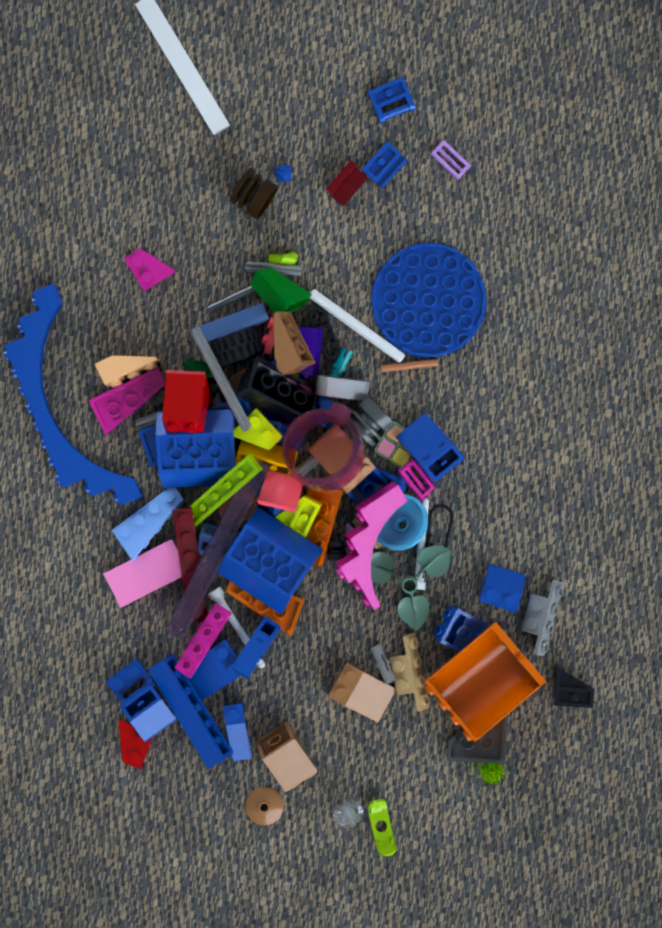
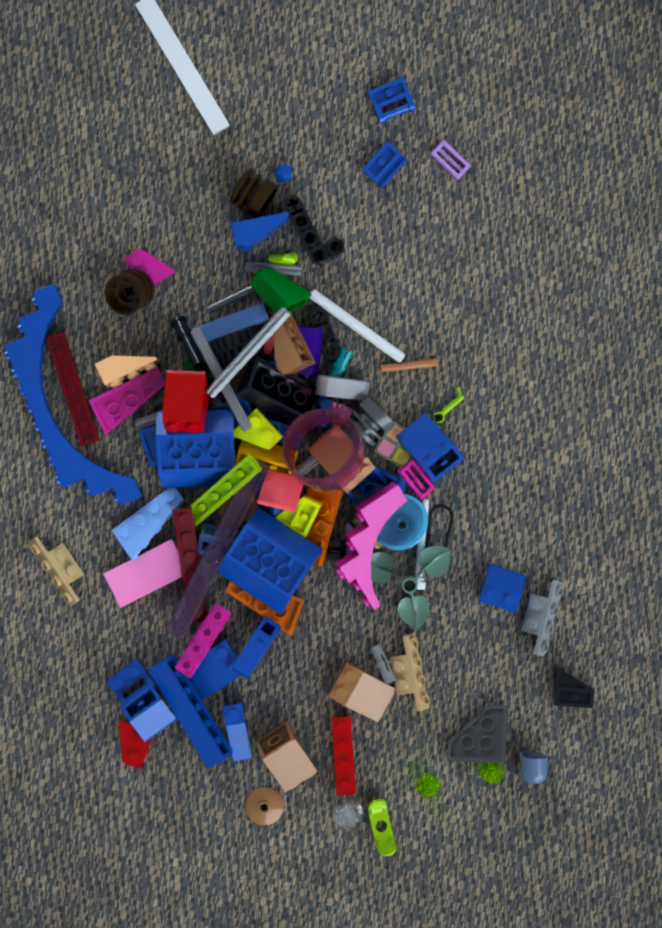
white piece [207,586,265,668] -> none
dark red panel [326,160,367,206] -> none
blue tile [372,243,486,358] -> none
orange cylinder [424,622,547,742] -> none
blue plate [434,605,488,652] -> none
none -> tan bracket [29,537,84,606]
none -> dark red plate [46,331,100,447]
none -> dark brown wheel [104,269,155,315]
none -> black pin [170,316,205,370]
none -> light grey axle [206,307,290,398]
none -> blue slope [231,212,290,253]
none -> black beam [284,195,344,266]
none -> red arch [331,714,356,796]
none -> clear neon green gear [417,774,441,798]
none -> lime piece [433,387,464,424]
none -> sand blue helmet [519,751,548,784]

